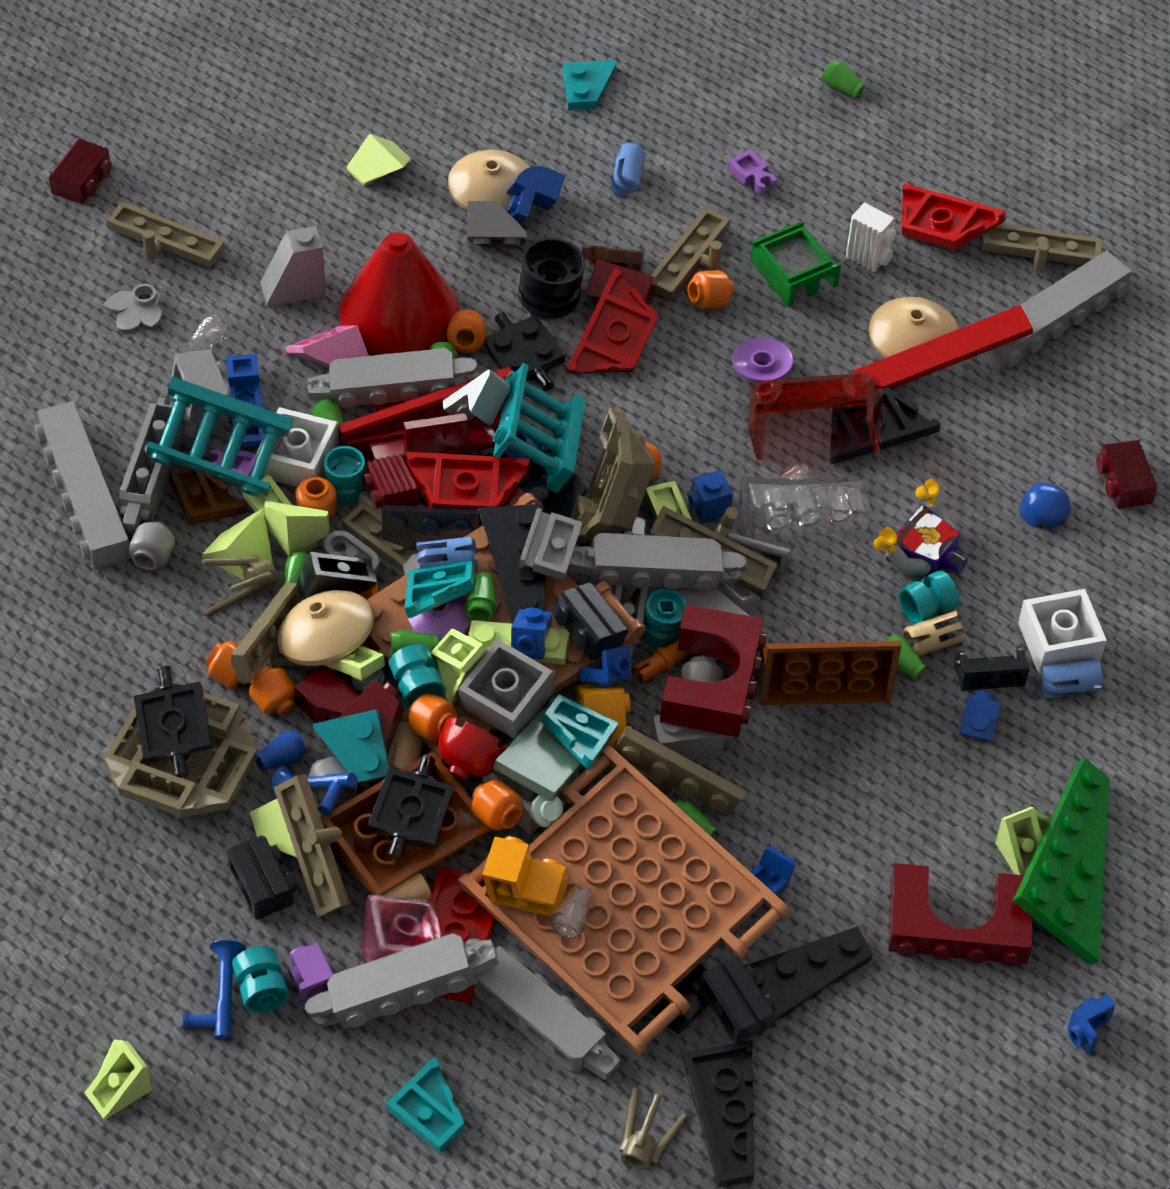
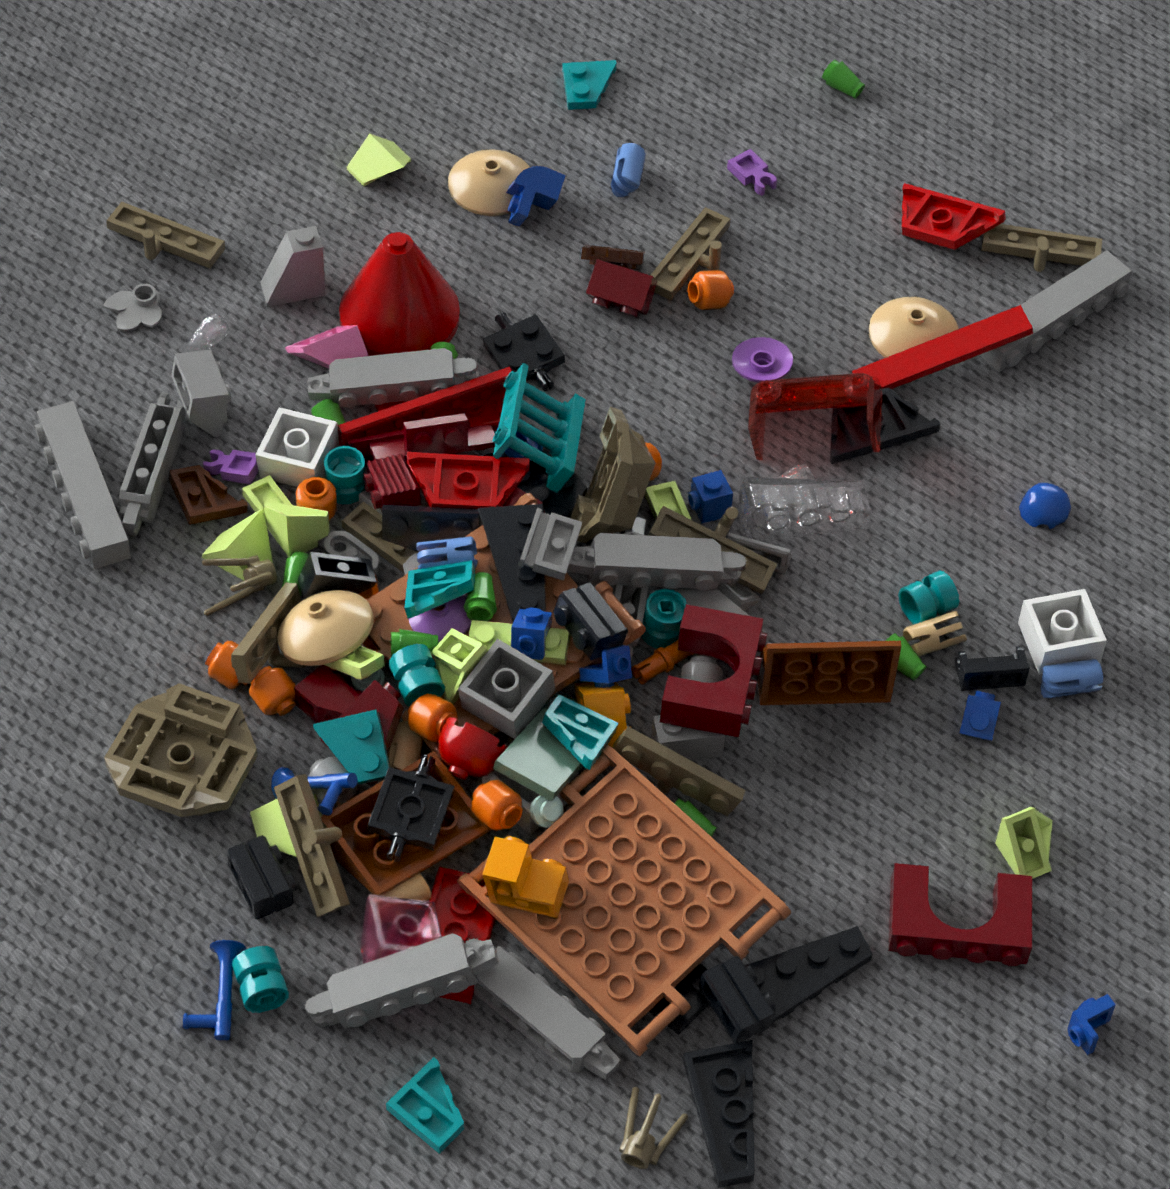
dark red brick [49,138,112,204] -> none
yellowish green slope [85,1040,152,1119] -> none
light grey head [128,522,175,570] -> none
black plate [134,666,213,778] -> none
teal fence [147,377,294,497] -> none
blue slope [226,354,265,447] -> none
blue cone [255,730,306,772] -> none
medium lavender brick [288,943,333,1006] -> none
light grey slope [442,369,510,426] -> none
orange head [446,309,487,353] -> none
light grey slope [467,201,527,246] -> none
black wheel [518,237,585,319] -> none
clear cone [551,884,592,939] -> none
red wing [567,268,659,373] -> none
green window [750,221,841,307] -> none
blue bracket [750,846,796,896] -> none
white brick [846,203,896,272] -> none
torso [873,479,968,577] -> none
green wing [1013,758,1110,965] -> none
dark red brick [1096,440,1157,509] -> none

